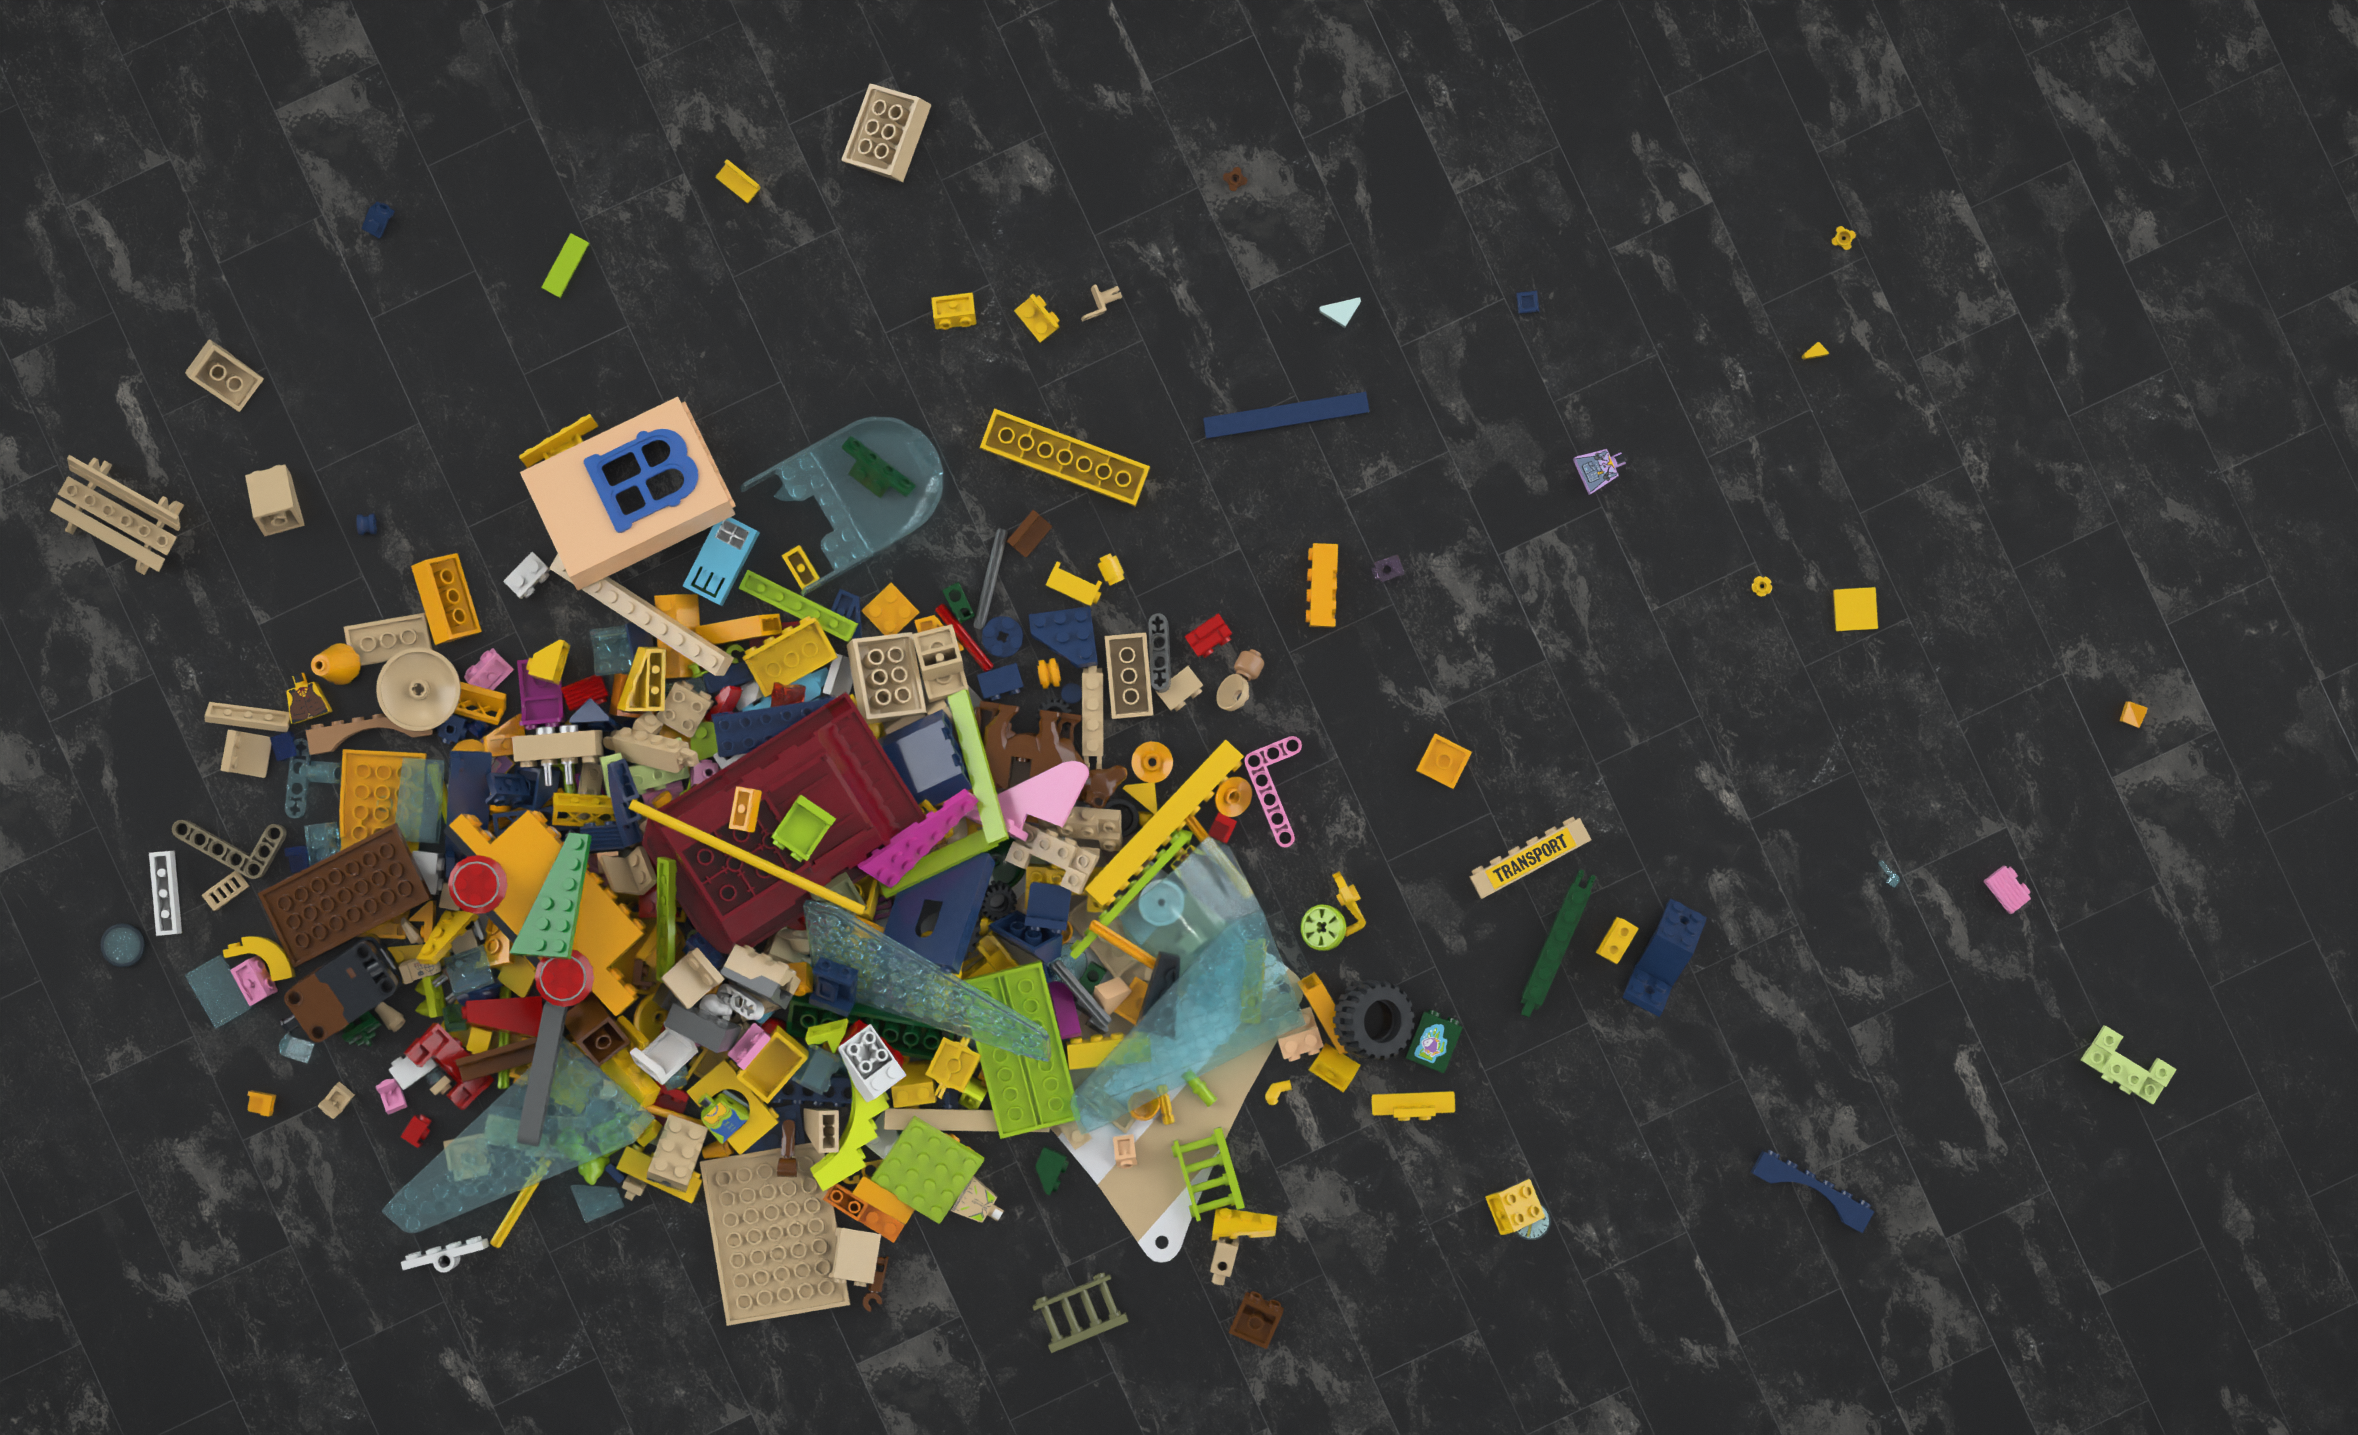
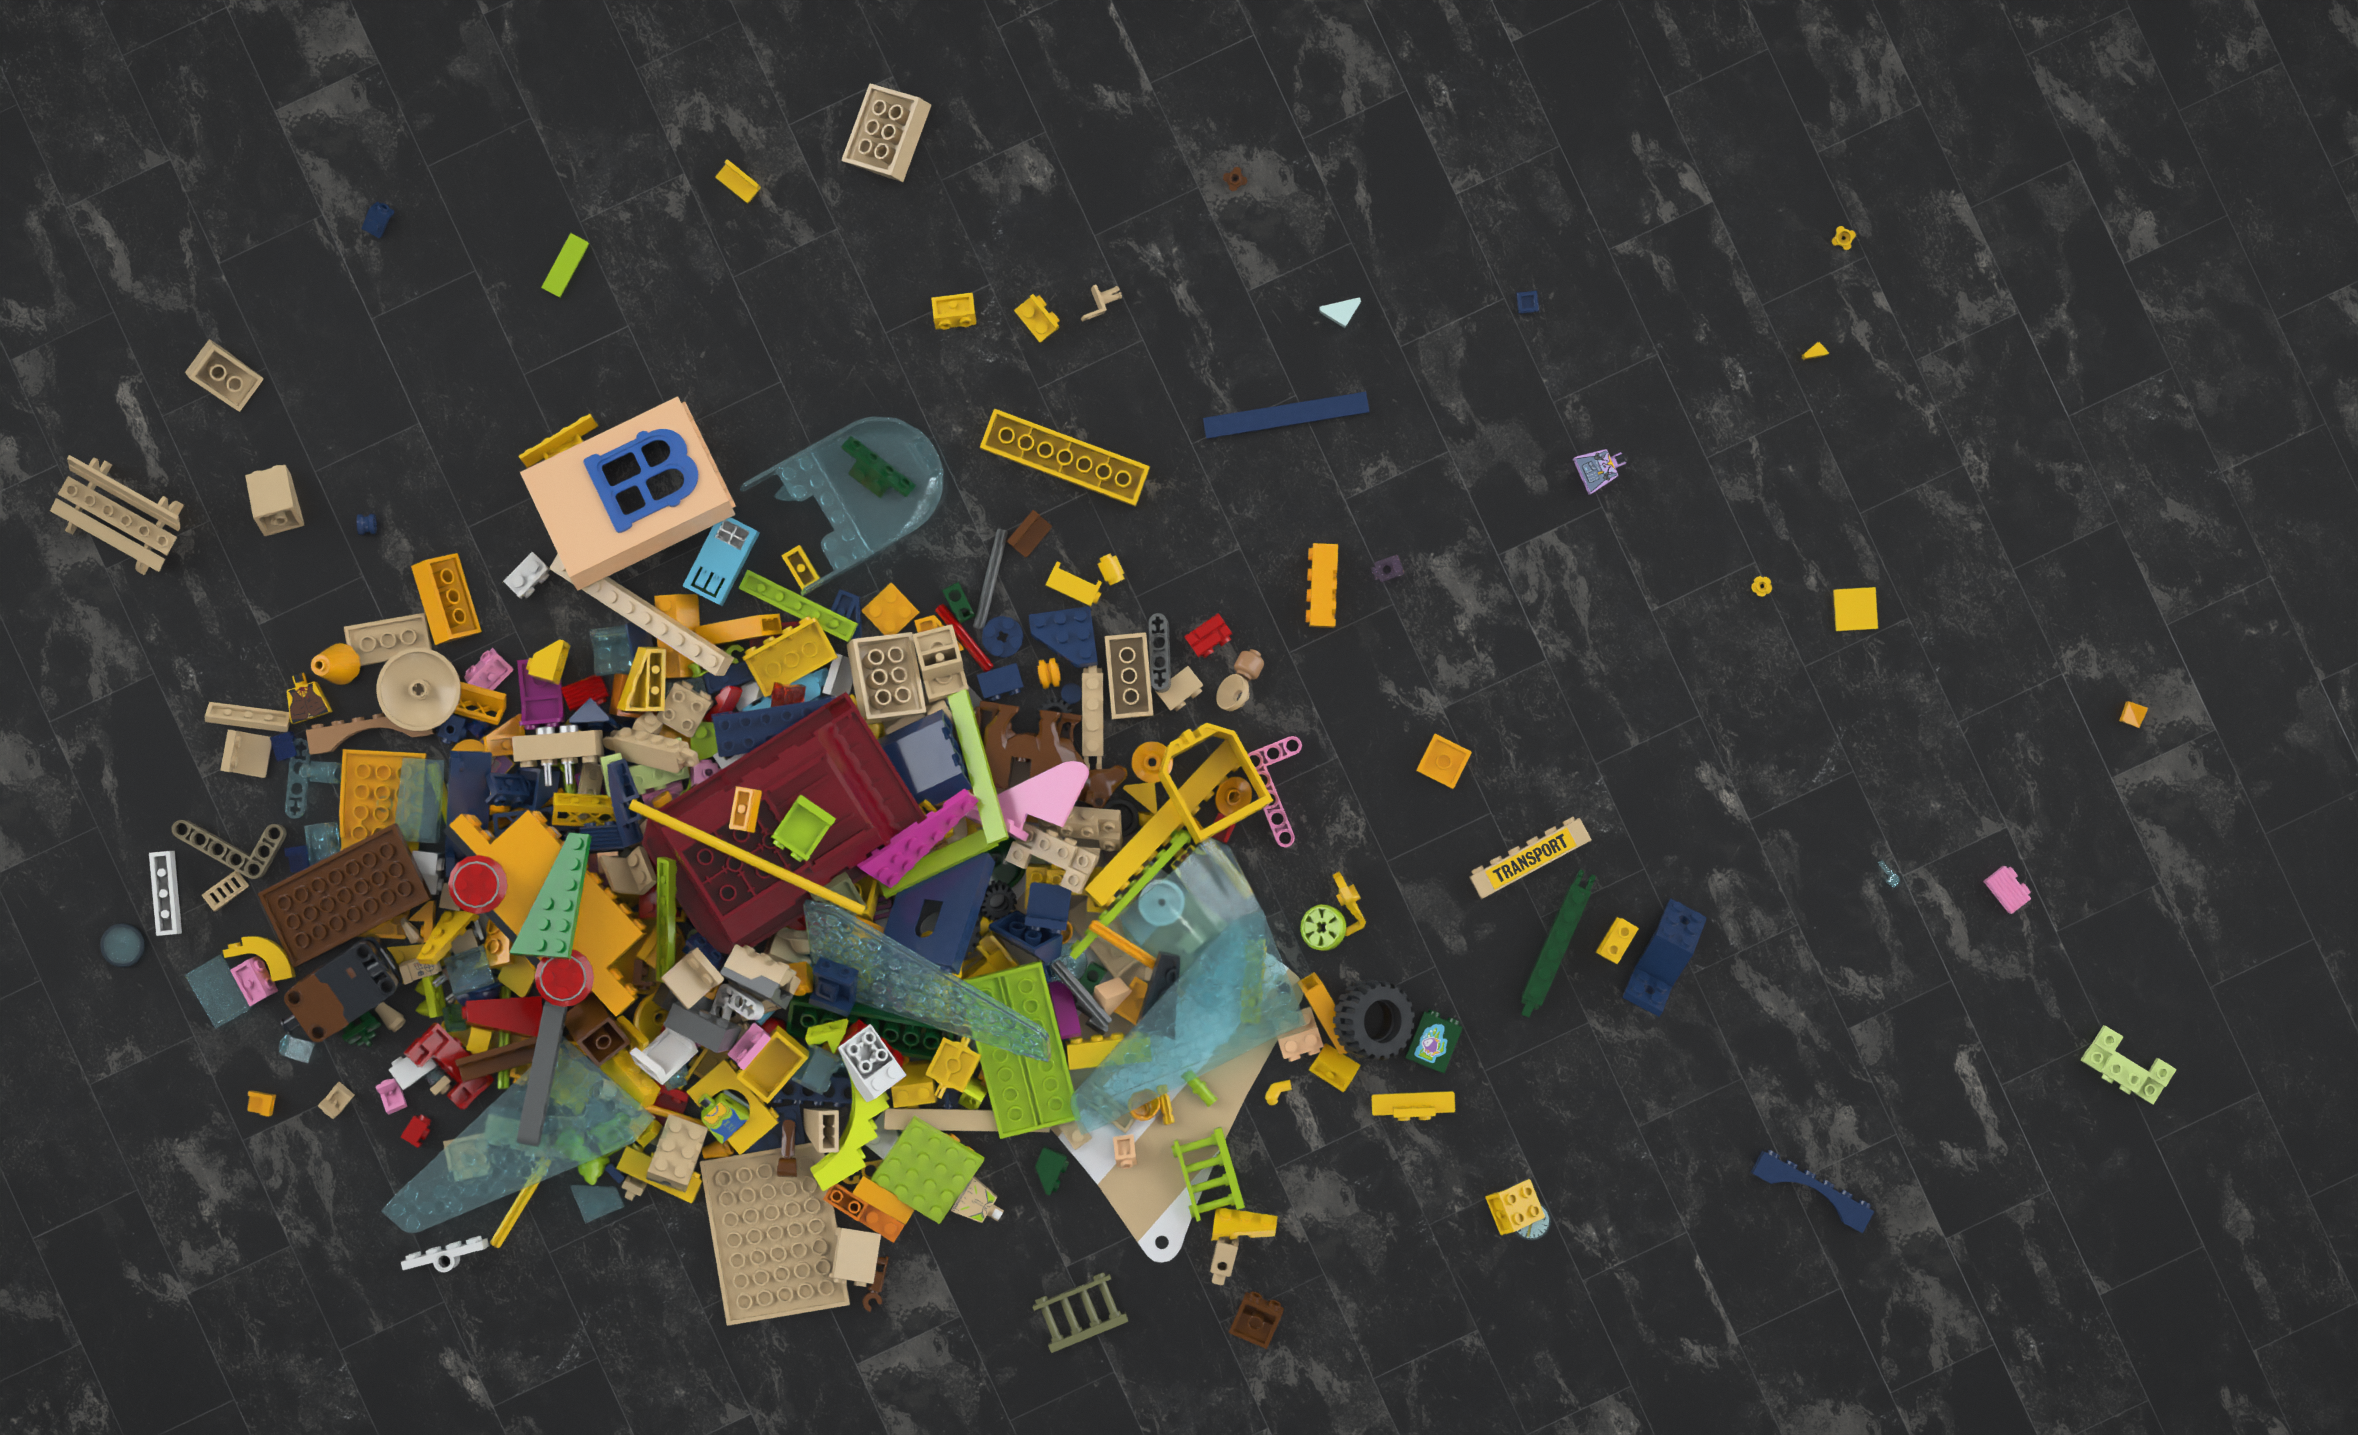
white animal [699,994,732,1016] -> none
none -> yellow container [1158,723,1273,844]

